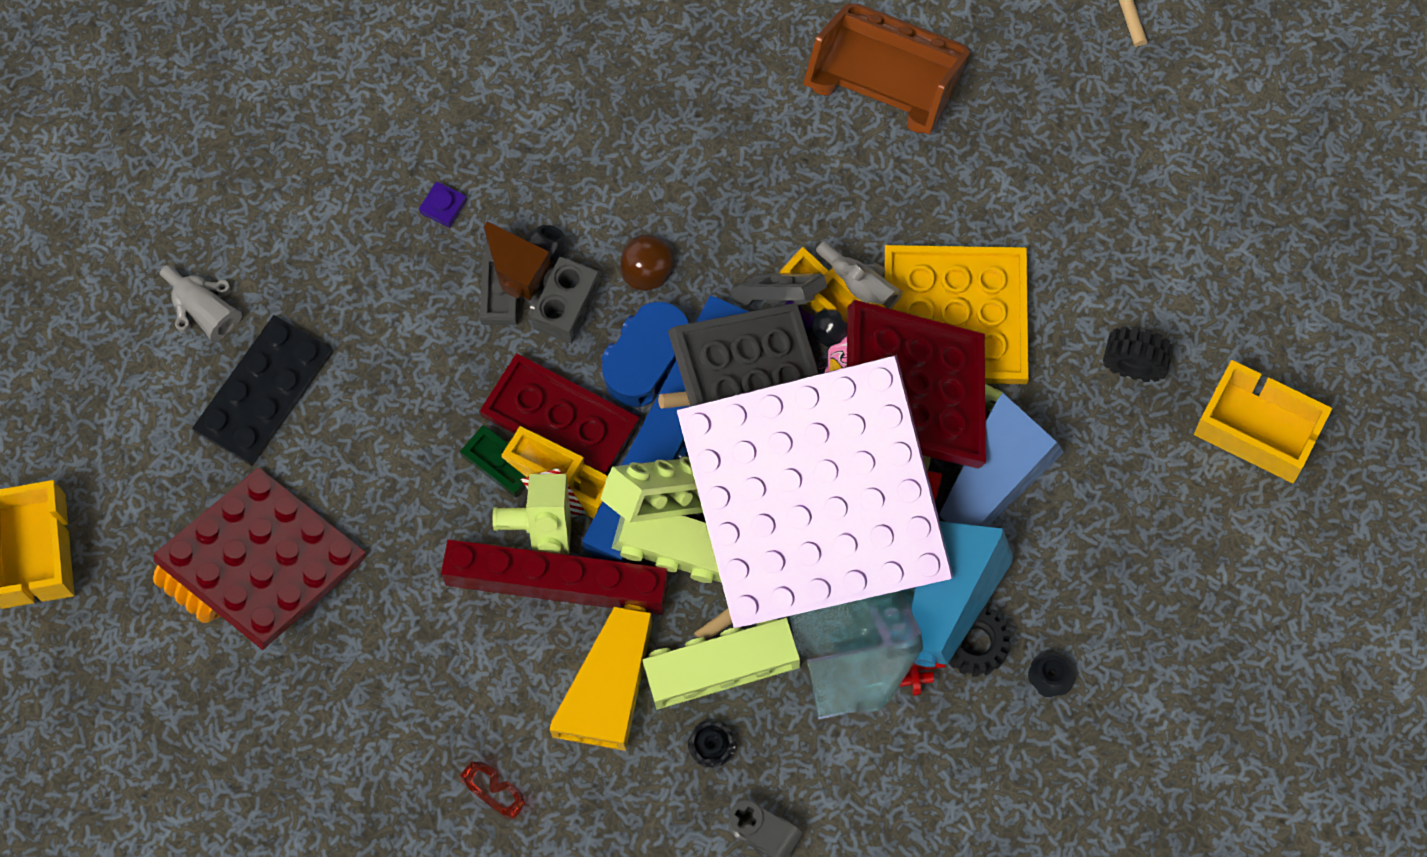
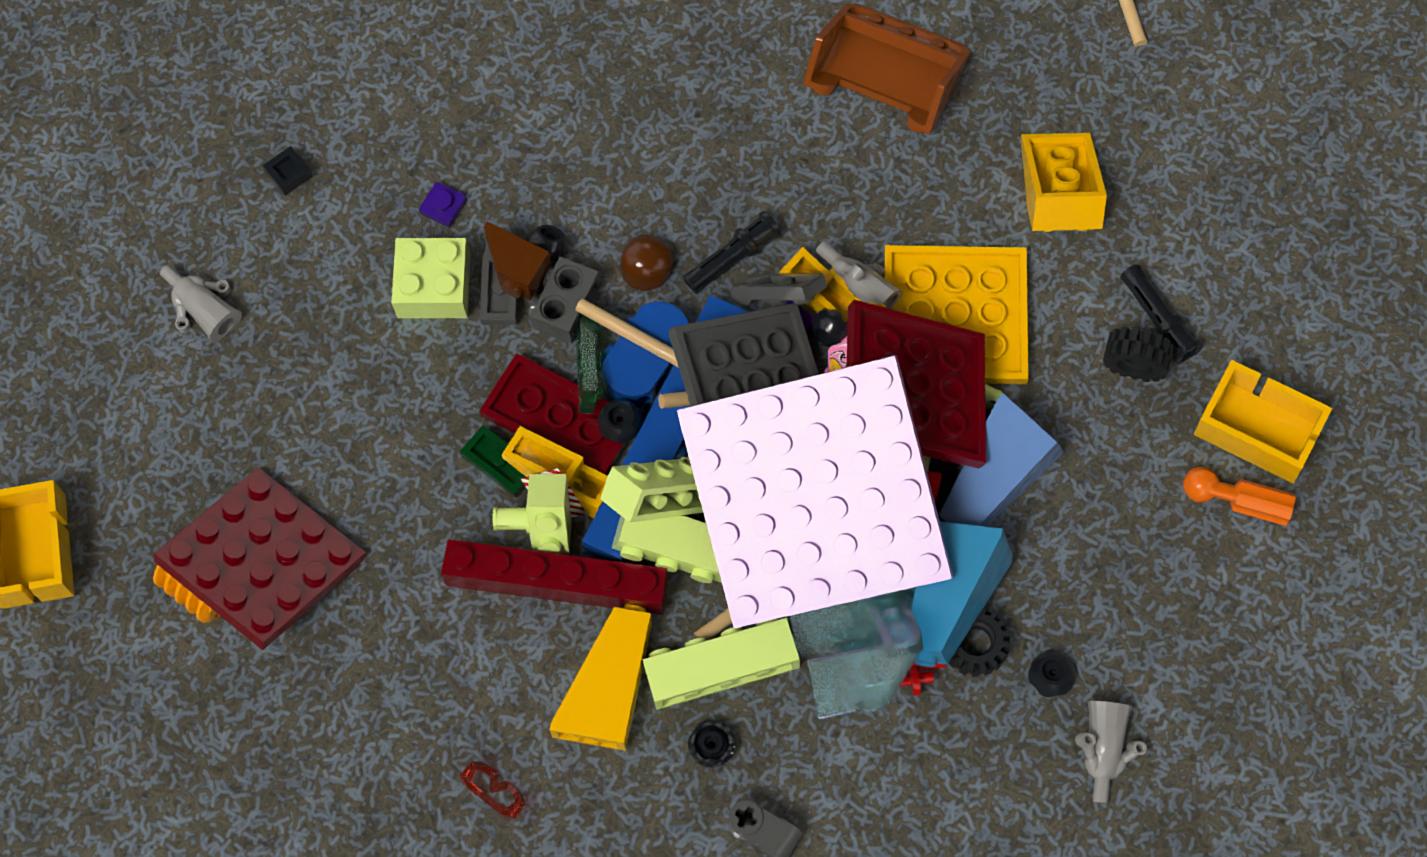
black plate [192,315,333,466] -> none
none -> black plate [262,146,313,195]
none -> yellowish green brick [392,238,471,318]
none -> tan bar [576,298,679,368]
none -> clear green plate [576,315,604,414]
none -> black plate [598,399,643,443]
none -> black pin [682,211,782,294]
none -> yellow slope [1021,132,1107,232]
none -> light grey piece [1075,701,1147,804]
none -> black pin [1120,264,1203,364]
none -> orange piece [1183,467,1296,526]

